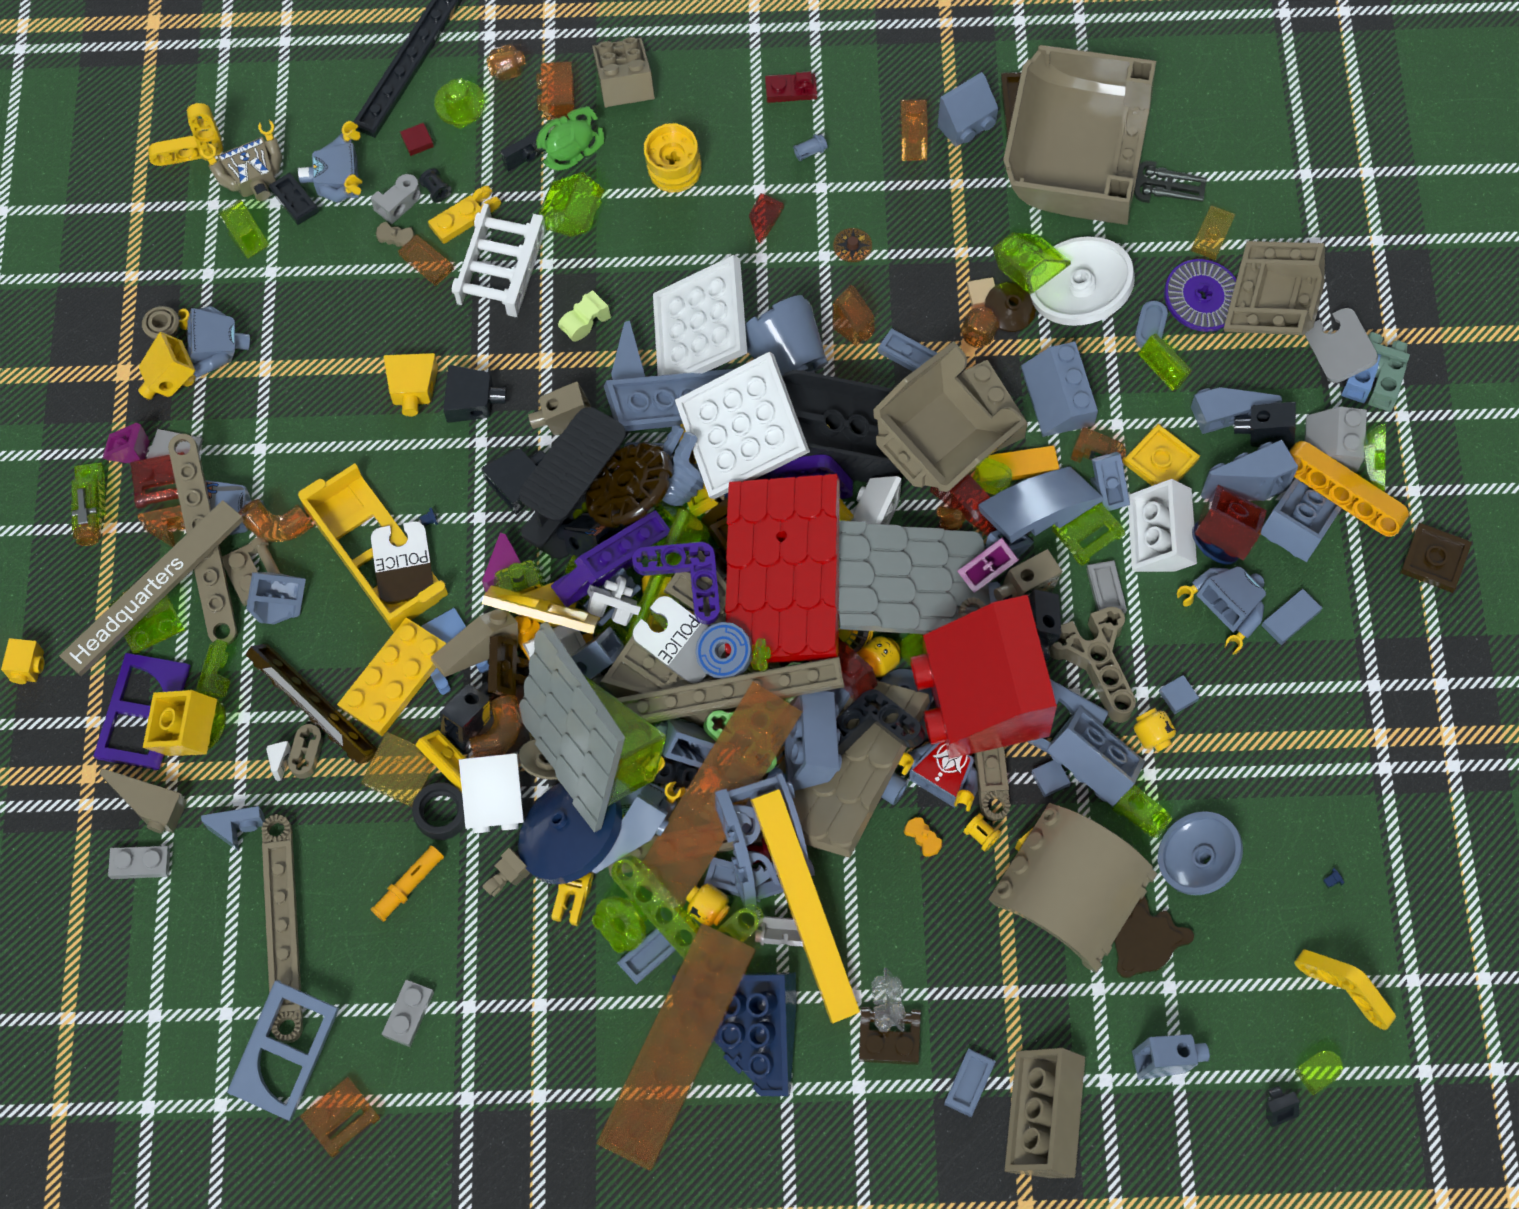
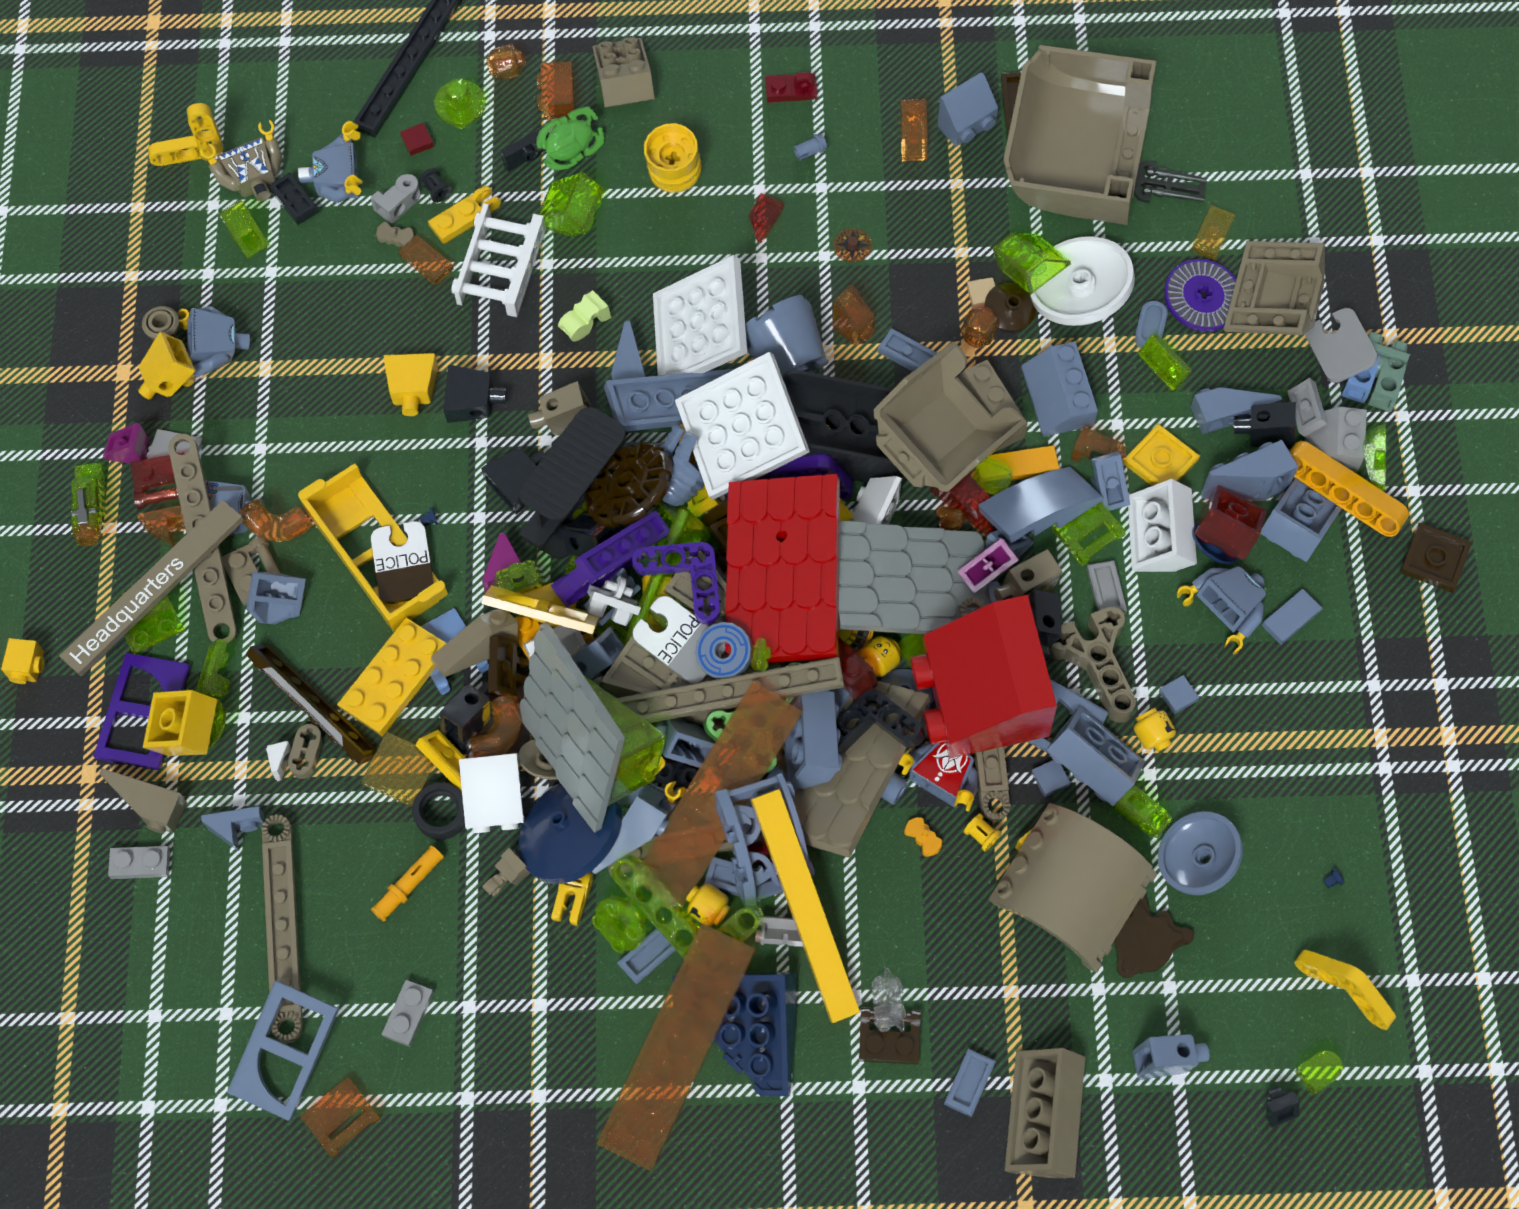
none -> light grey plate [1287,378,1327,437]

